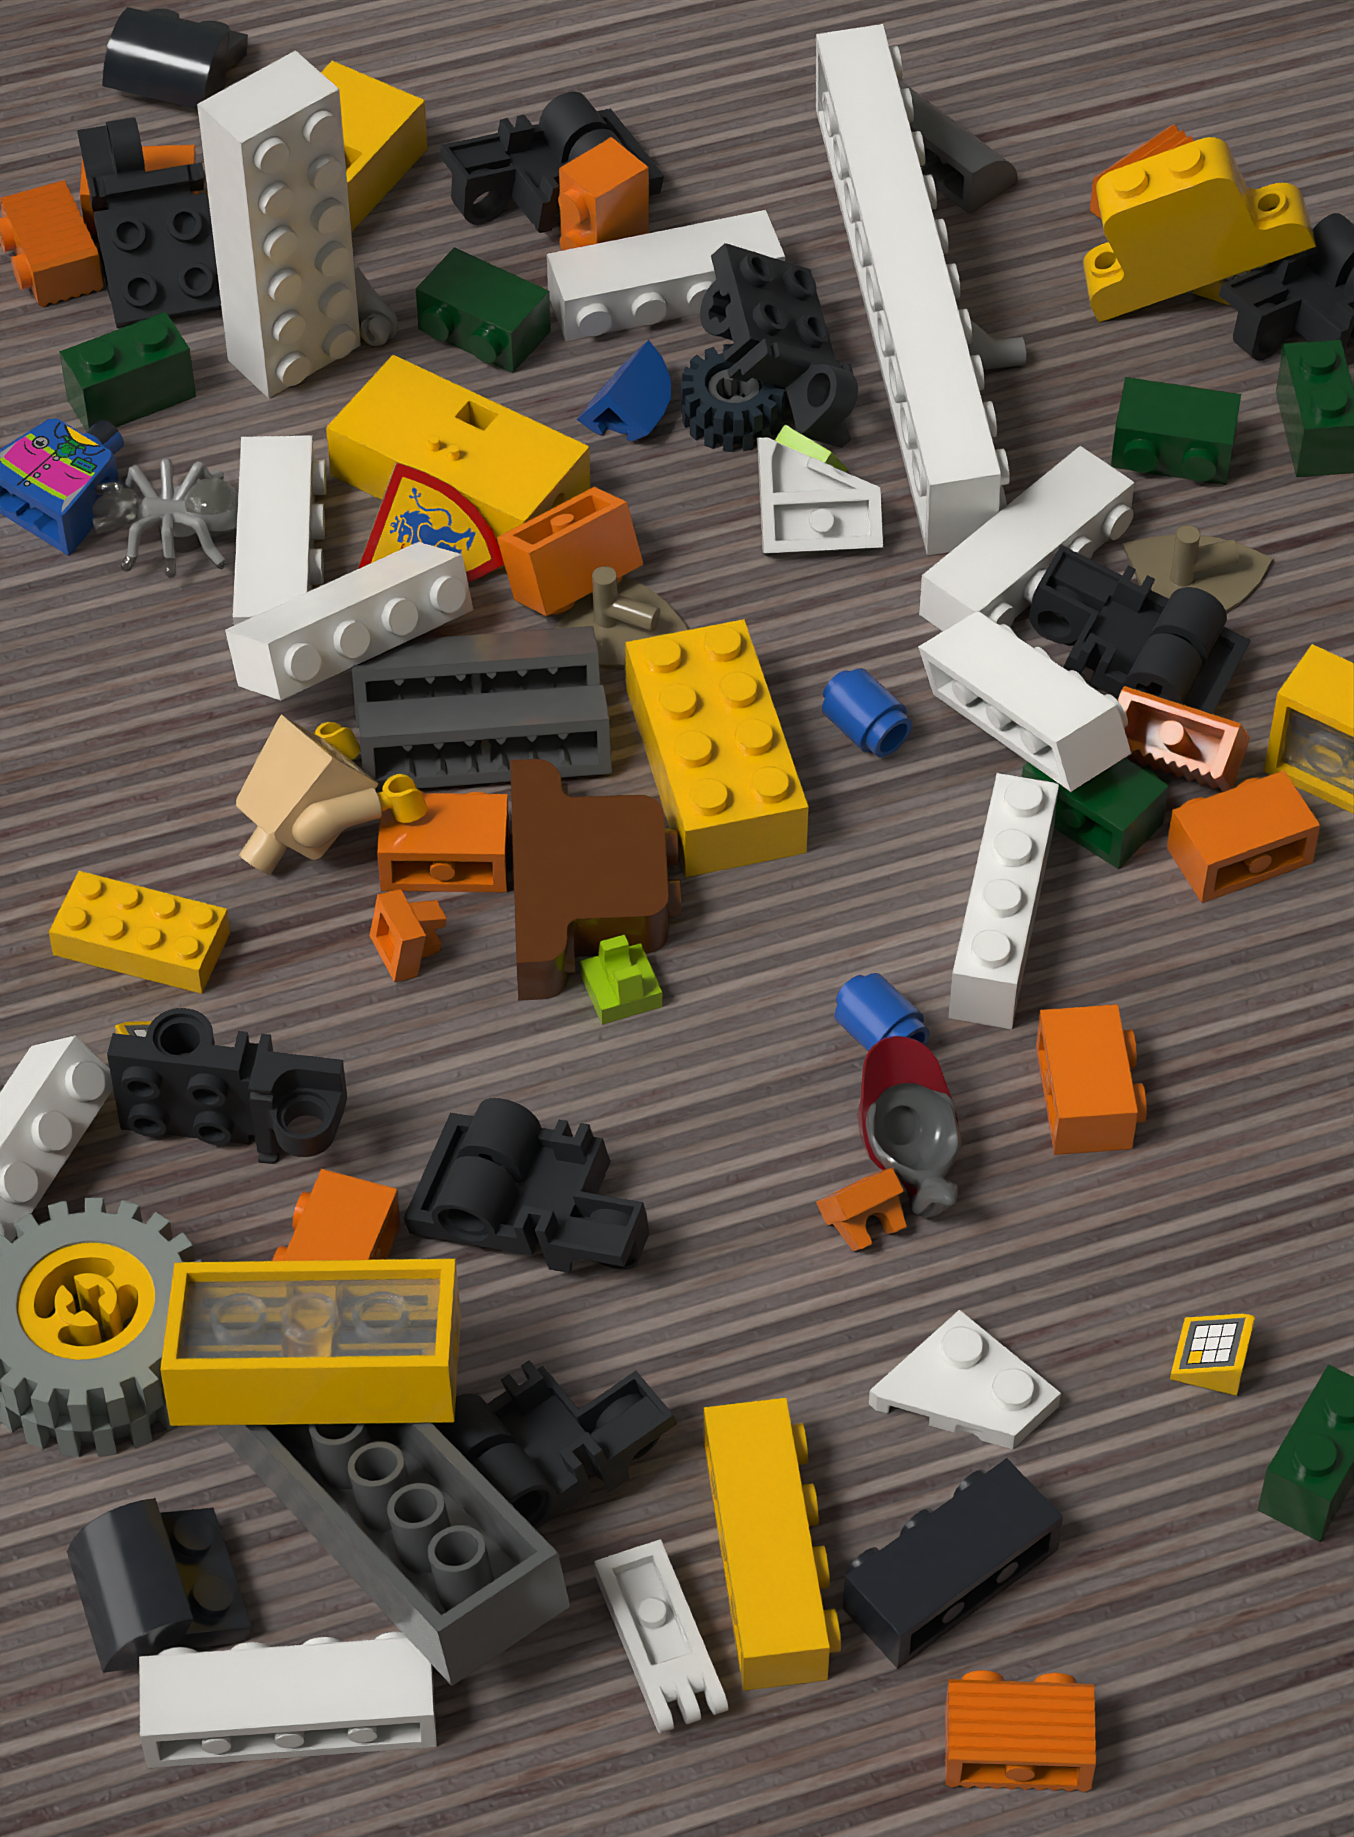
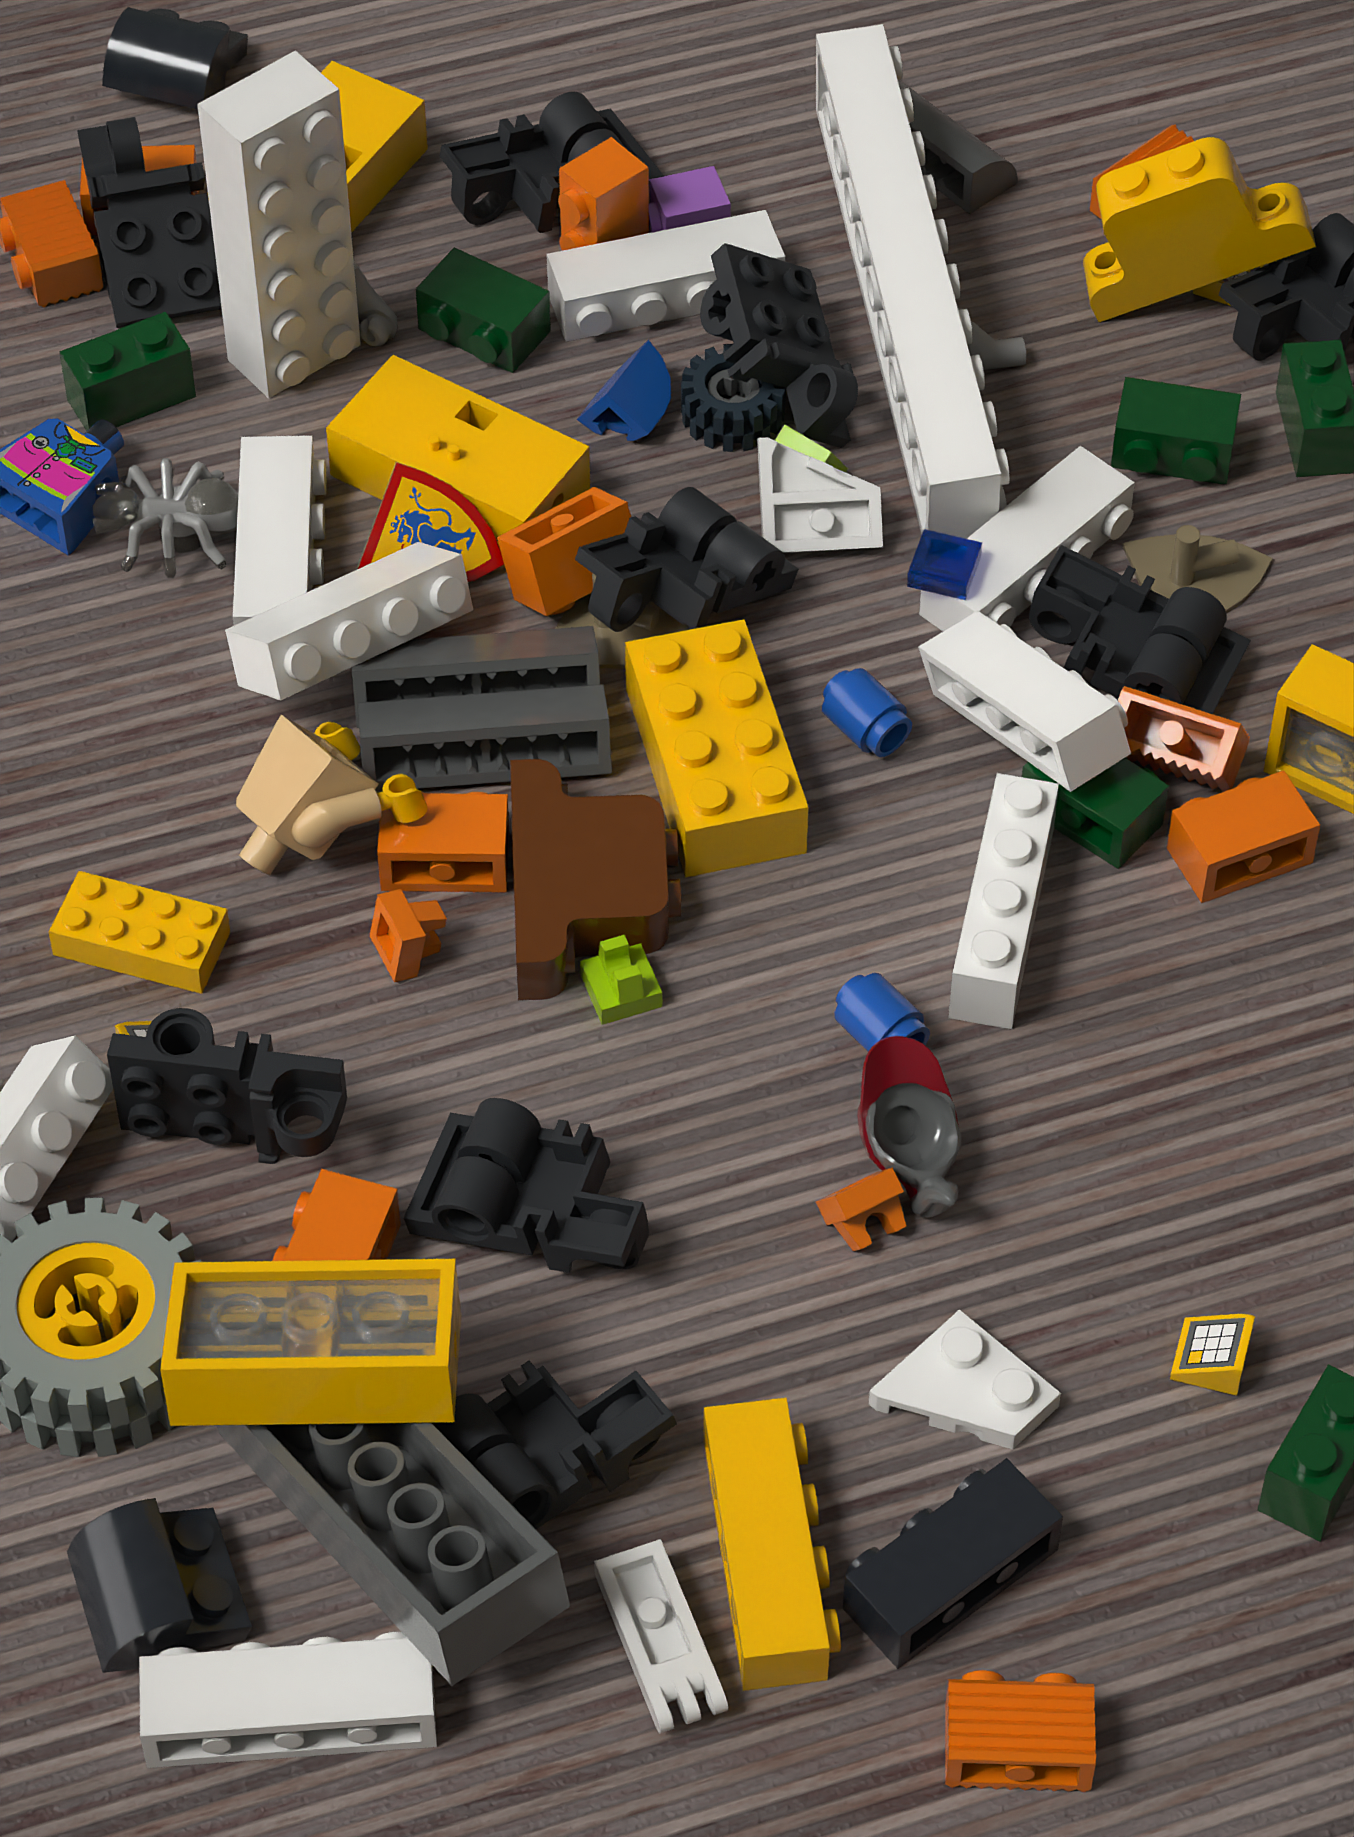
orange brick [1036,1004,1147,1155] -> none
none -> black plate [575,487,799,632]
none -> medium lavender brick [649,166,731,233]
none -> clear blue tile [907,529,982,600]

